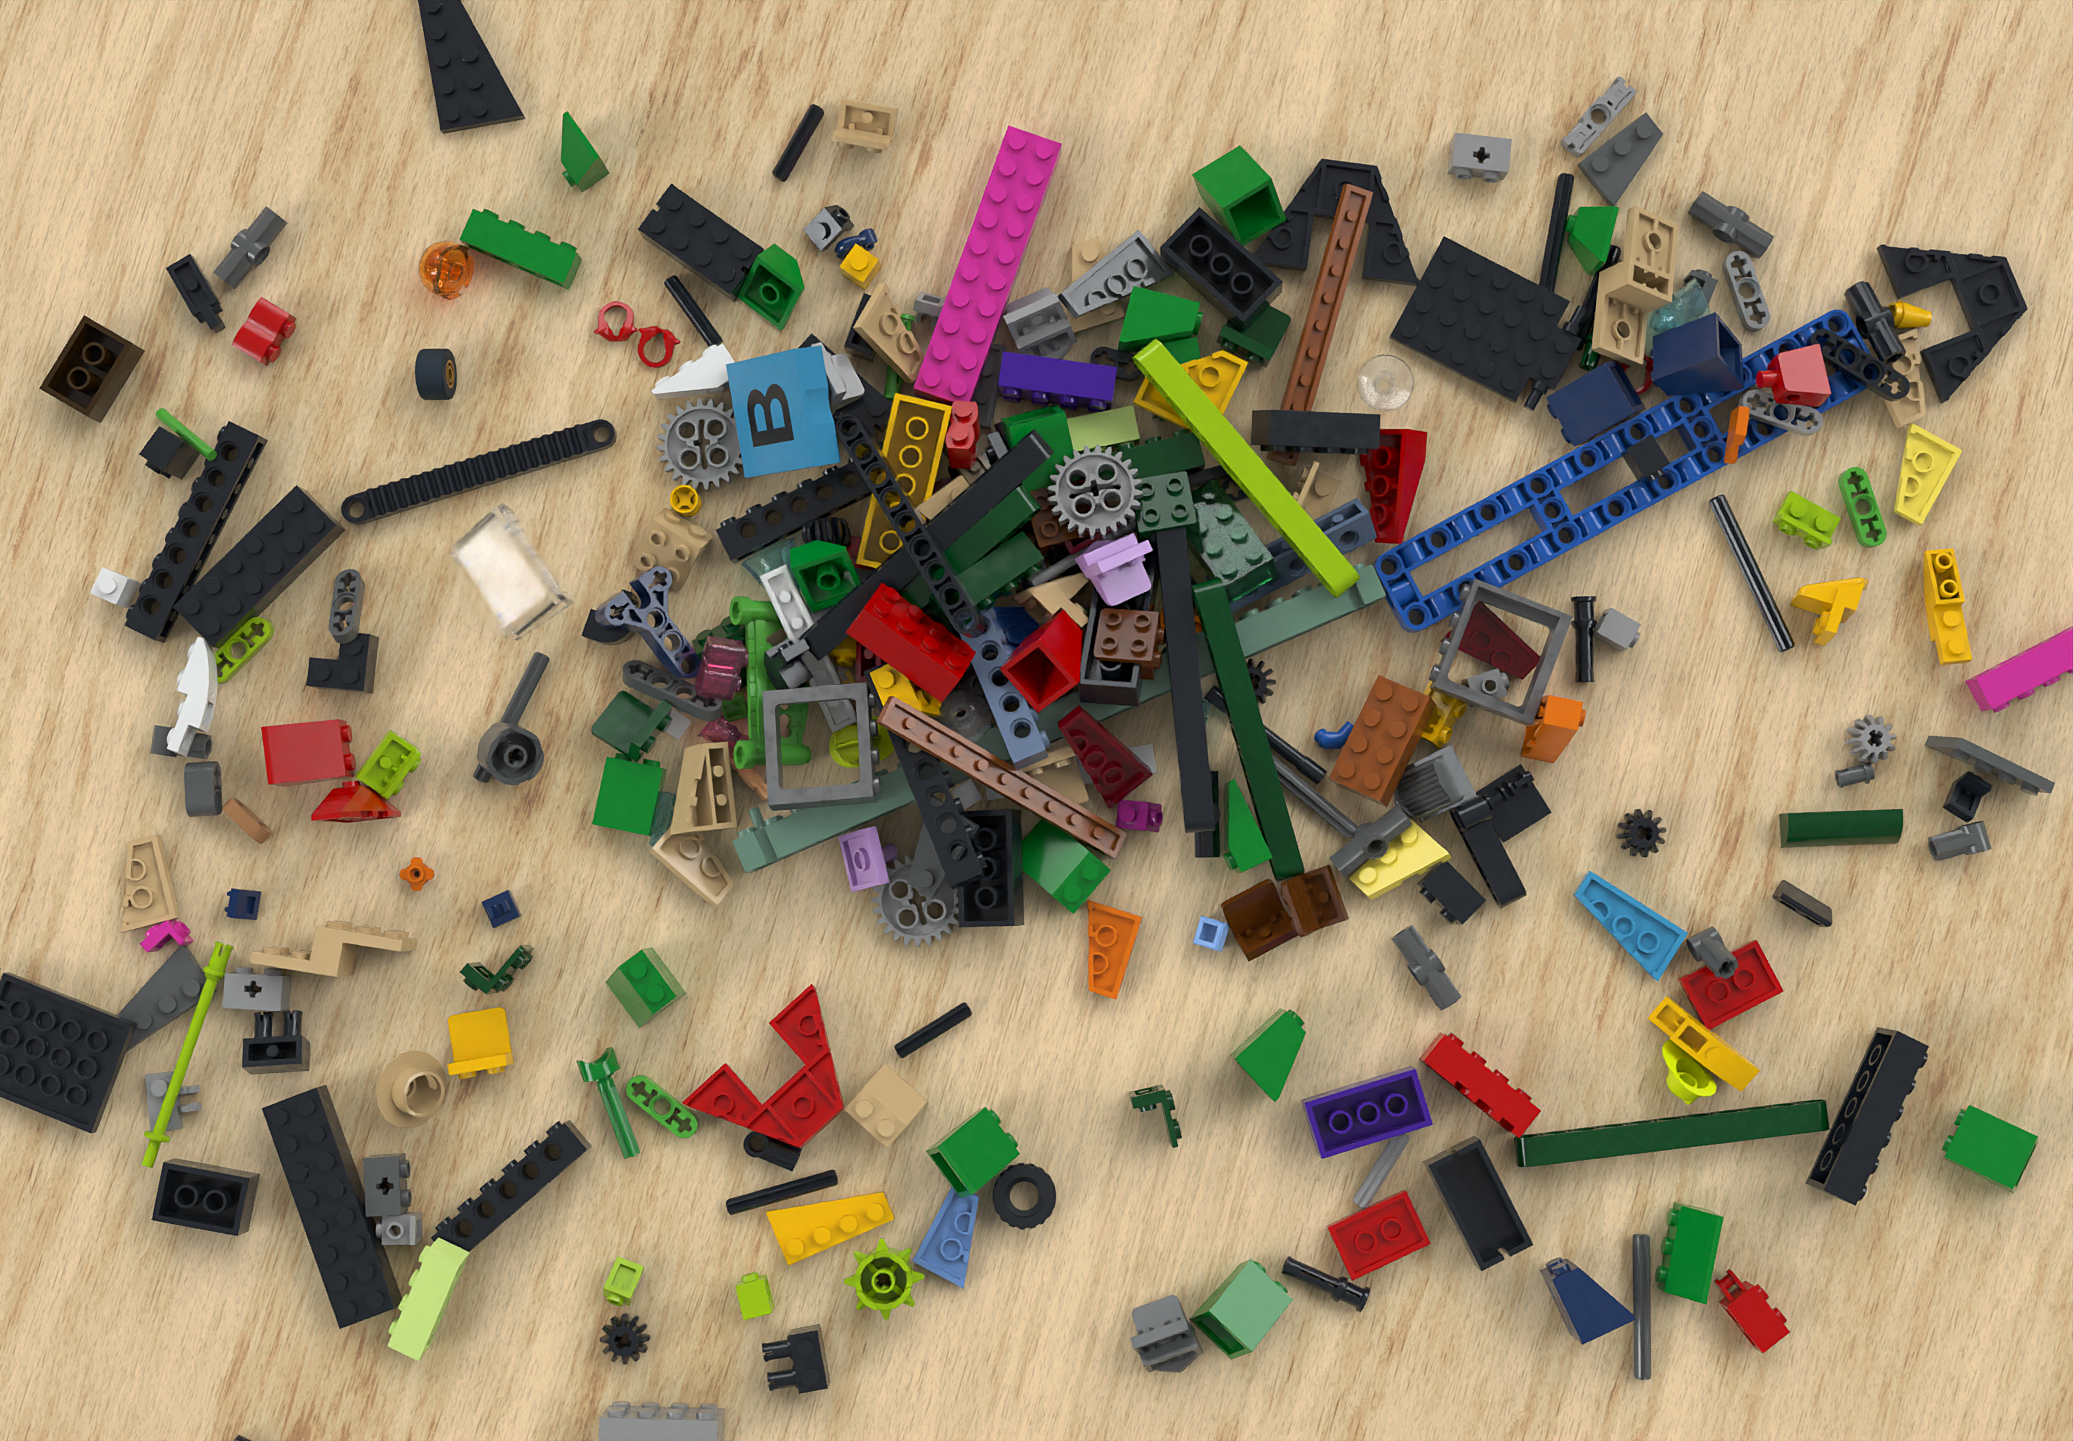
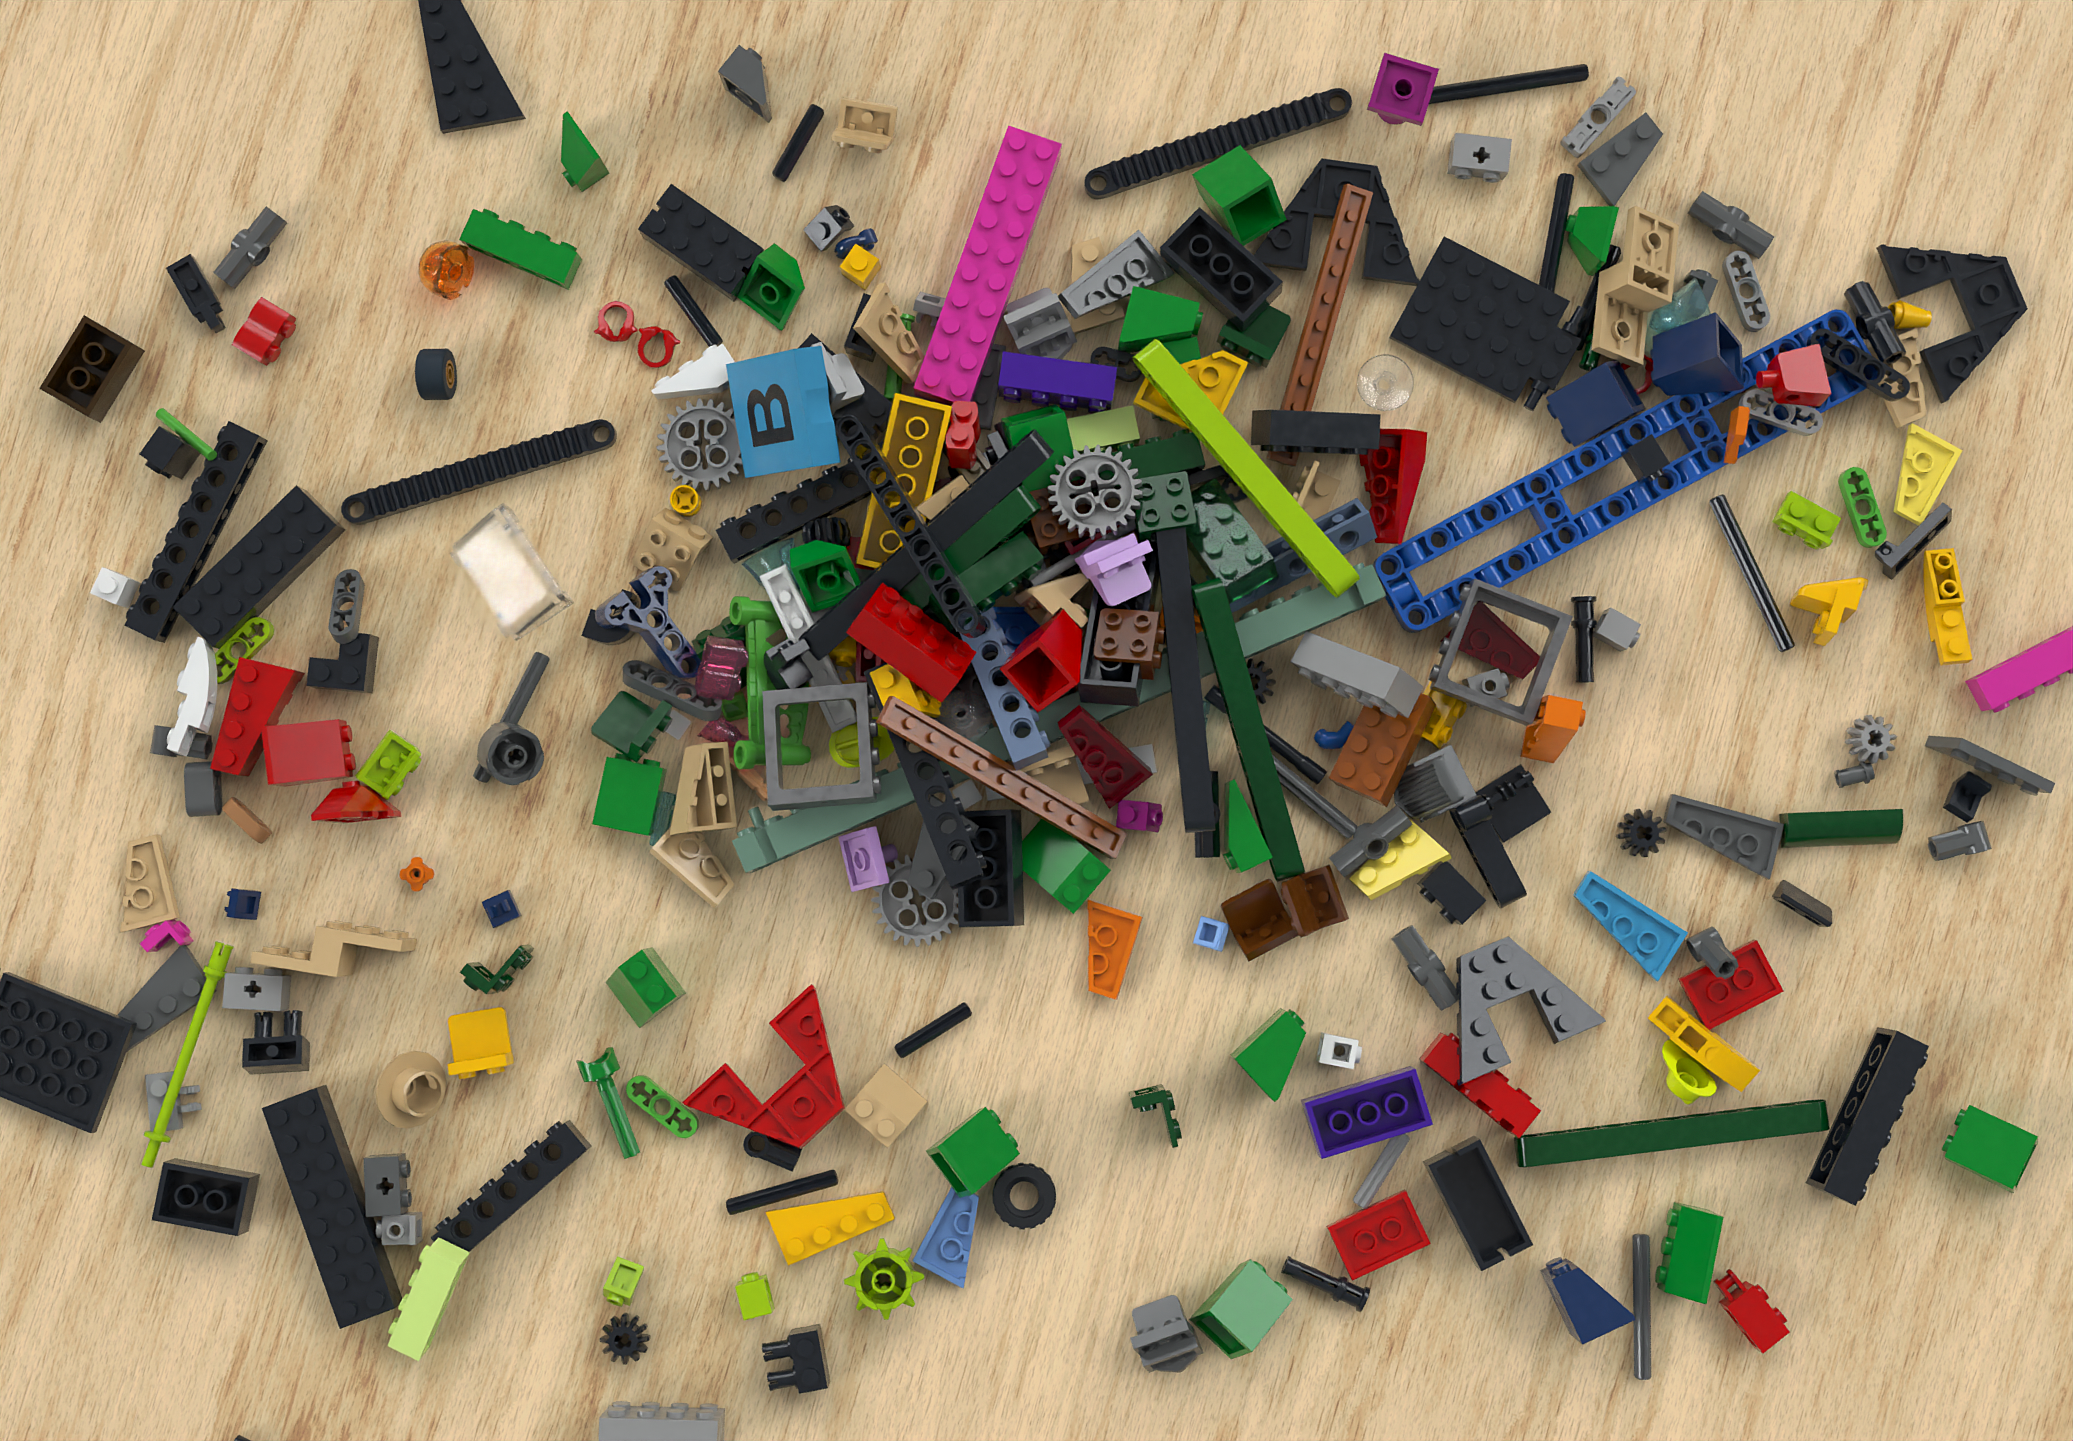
none -> red wedge [210,657,305,777]
none -> dark grey slope [718,45,772,123]
none -> black gear [1084,88,1352,199]
none -> light grey brick [1291,631,1423,718]
none -> white brick [1316,1032,1362,1069]
none -> magenta plant [1367,53,1439,126]
none -> black axle [1429,64,1589,104]
none -> wing [1456,936,1606,1086]
none -> dark grey wing [1663,794,1784,880]
none -> hinge [1875,503,1952,580]

